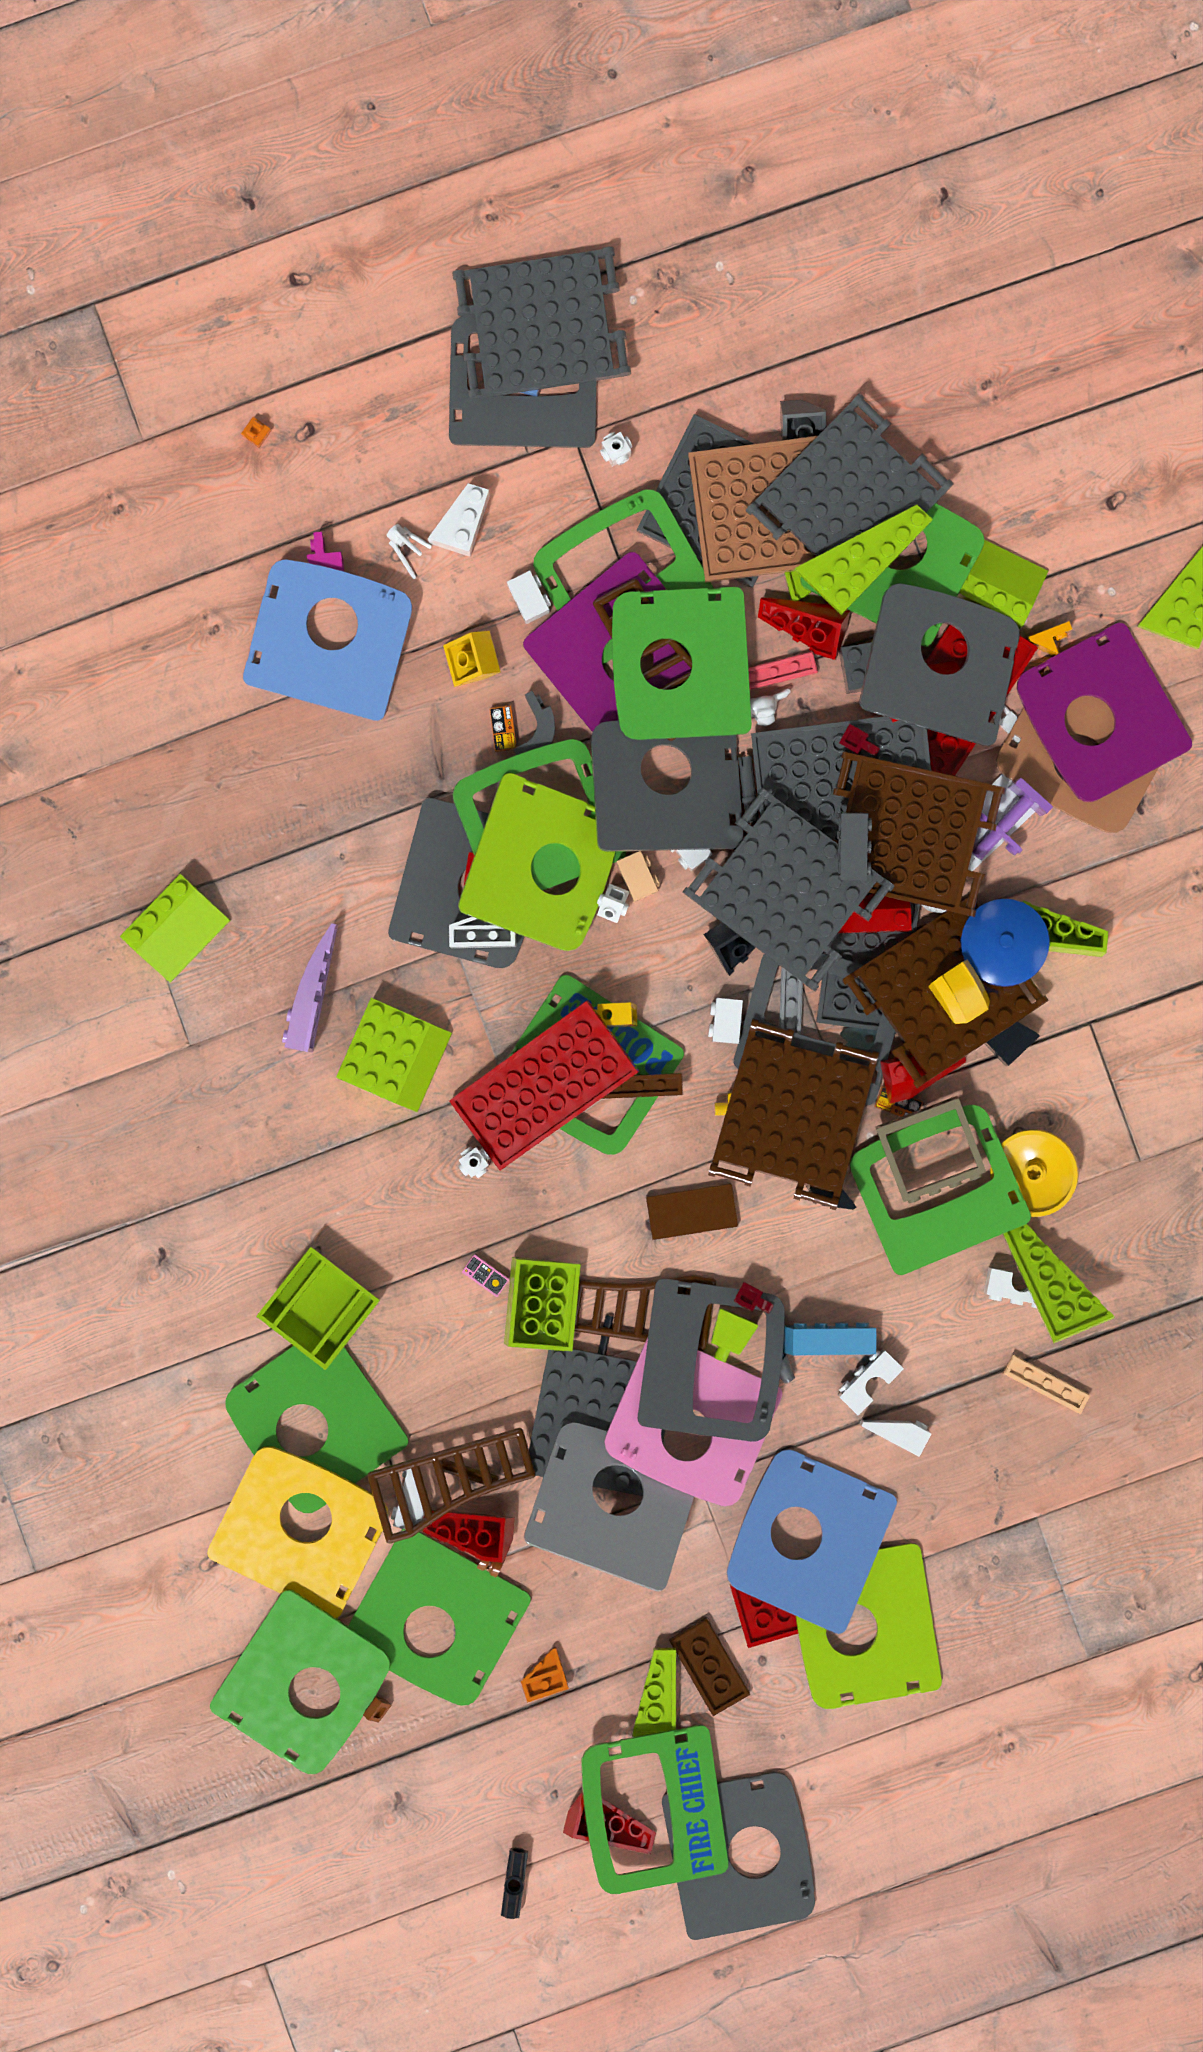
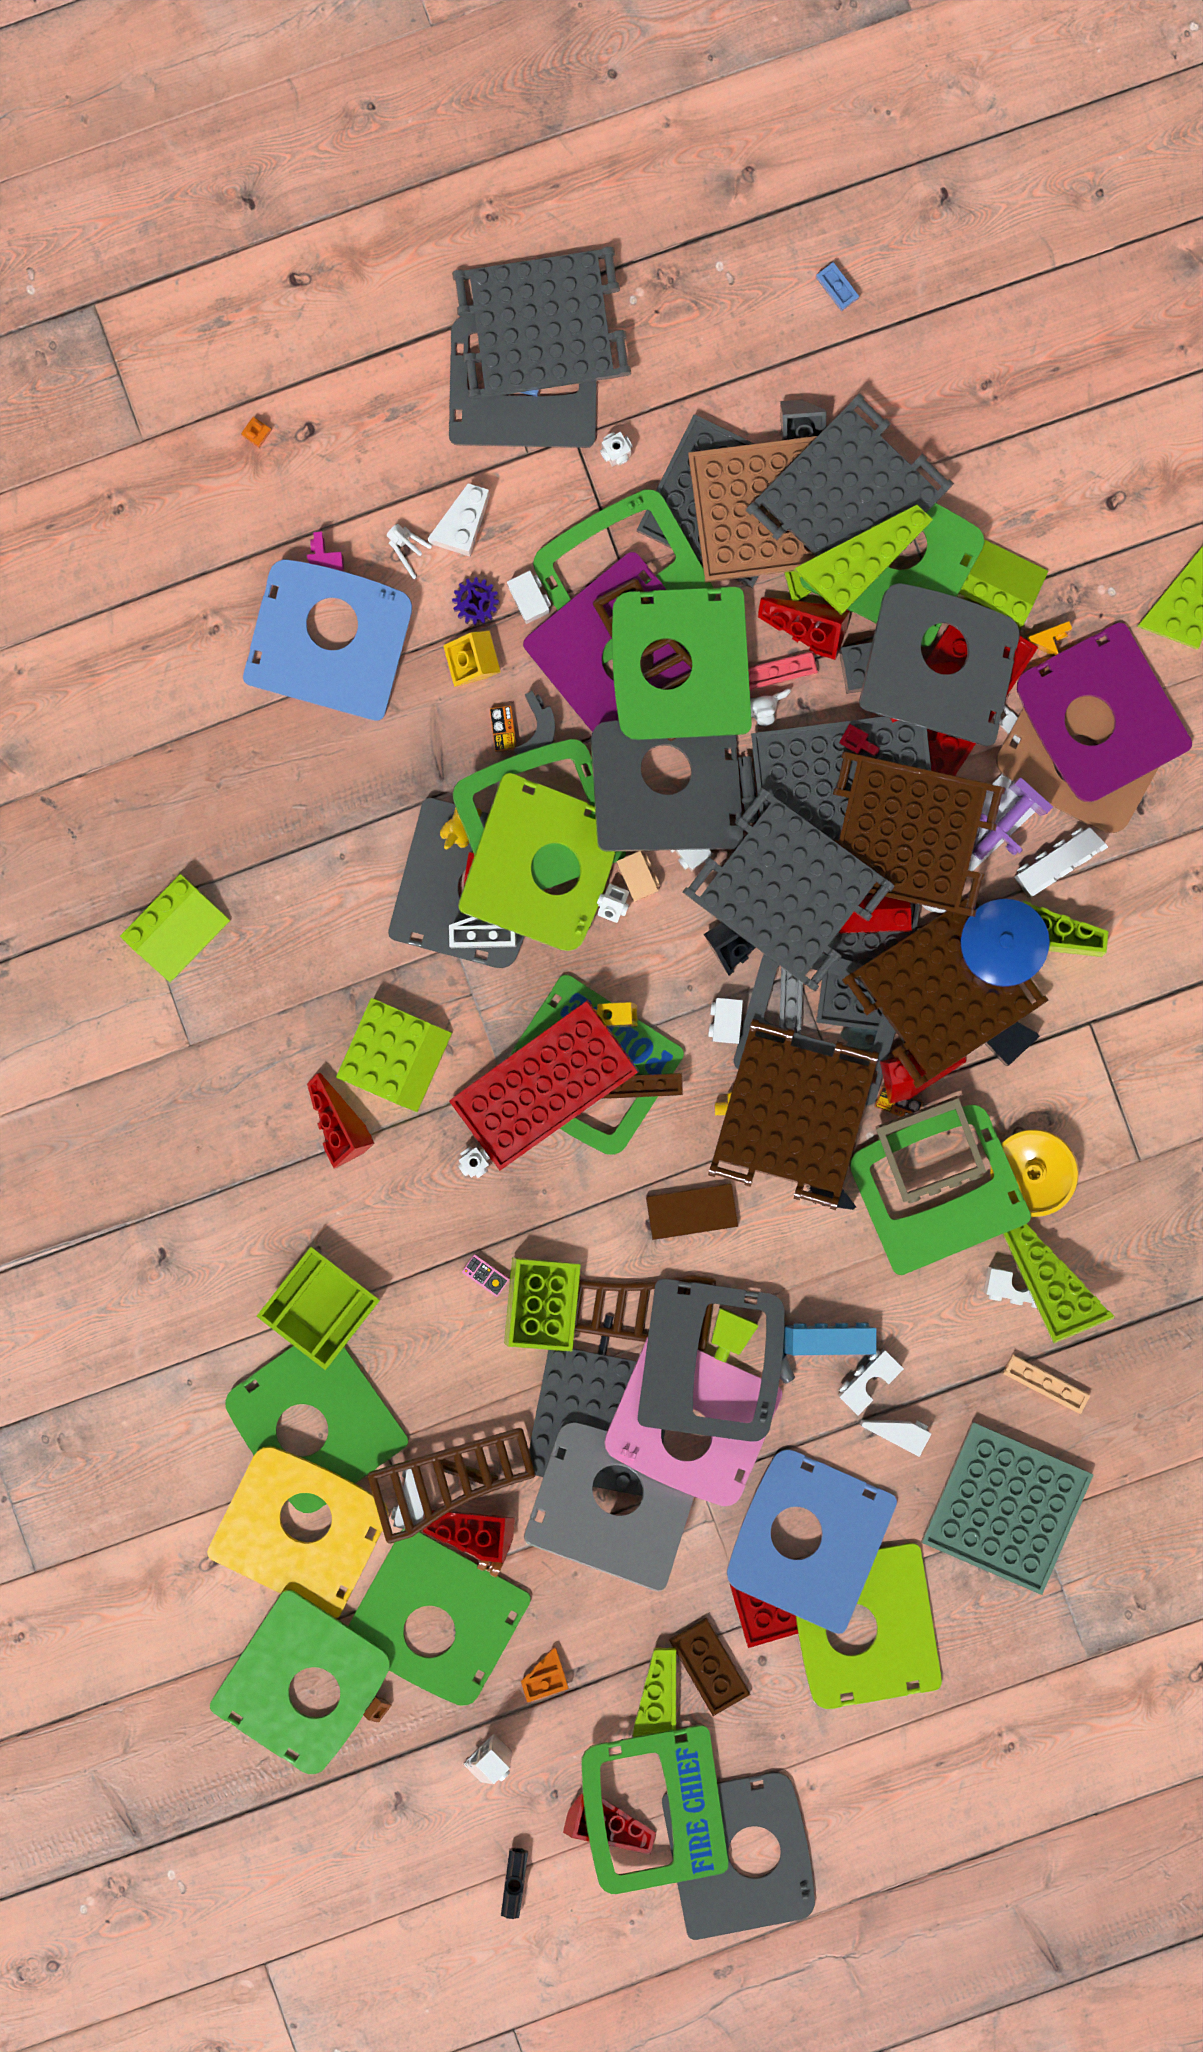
lavender wedge [282,923,338,1053] -> none
dark red plate [734,1282,773,1314] -> none
dark grey wedge [836,812,872,880] -> none
yellow slope [928,959,990,1024] -> none
none -> red wedge [307,1073,375,1168]
none -> yellow animal [440,807,482,849]
none -> dark purple gear [452,577,499,626]
none -> white wedge [463,1734,512,1784]
none -> medium blue plate [816,262,859,312]
none -> sand green plate [921,1422,1093,1595]
none -> white wedge [1014,827,1108,898]

